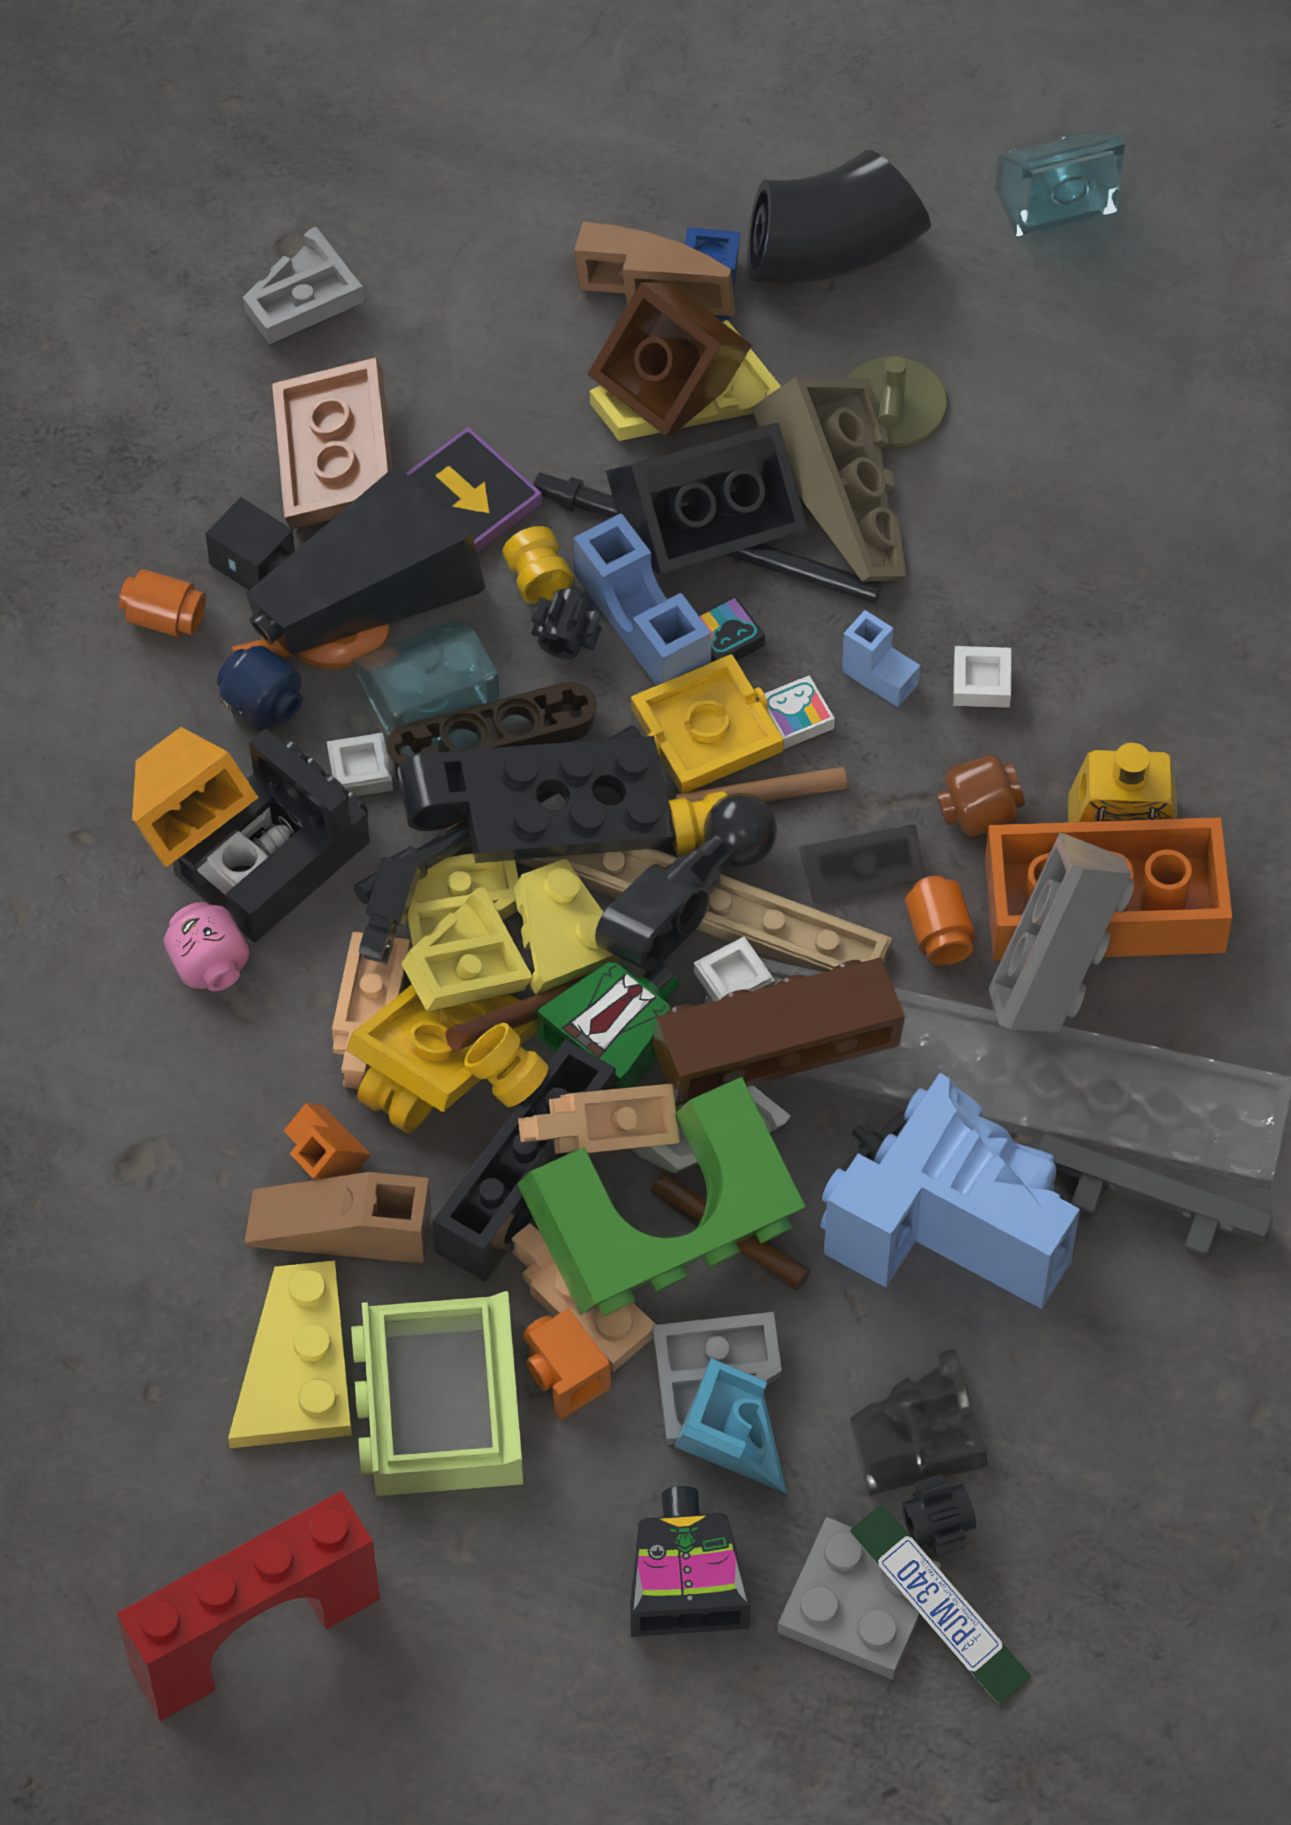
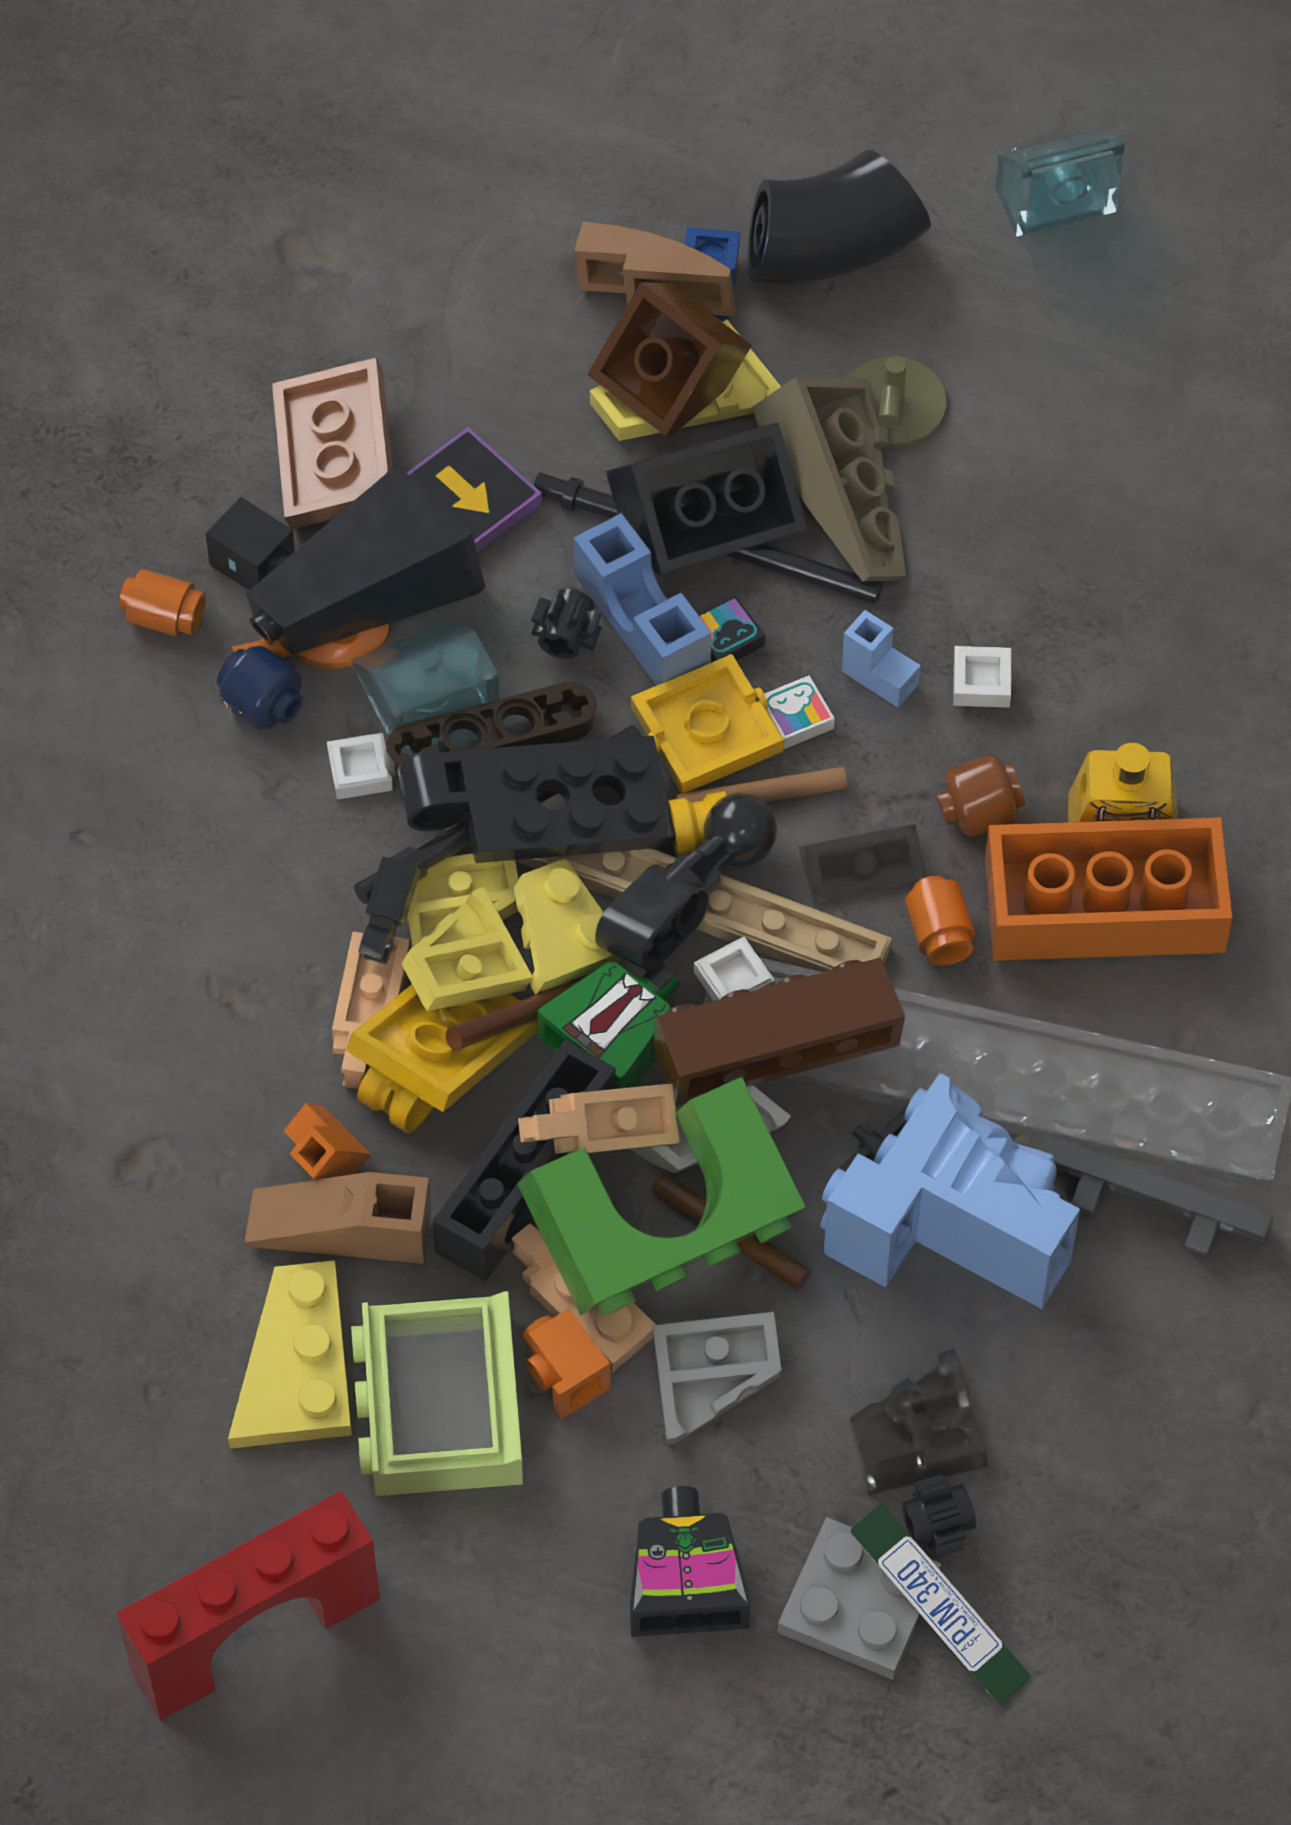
light orange slope [132,727,259,868] -> none
bright pink head [163,902,250,991] -> none
black brick [173,729,370,943] -> none
light grey wing [243,226,365,345] -> none
yellow wheel [464,1023,549,1107] -> none
yellow wheel [503,526,574,604] -> none
medium azure slope [674,1358,788,1495] -> none
light grey slope [988,832,1134,1032] -> none

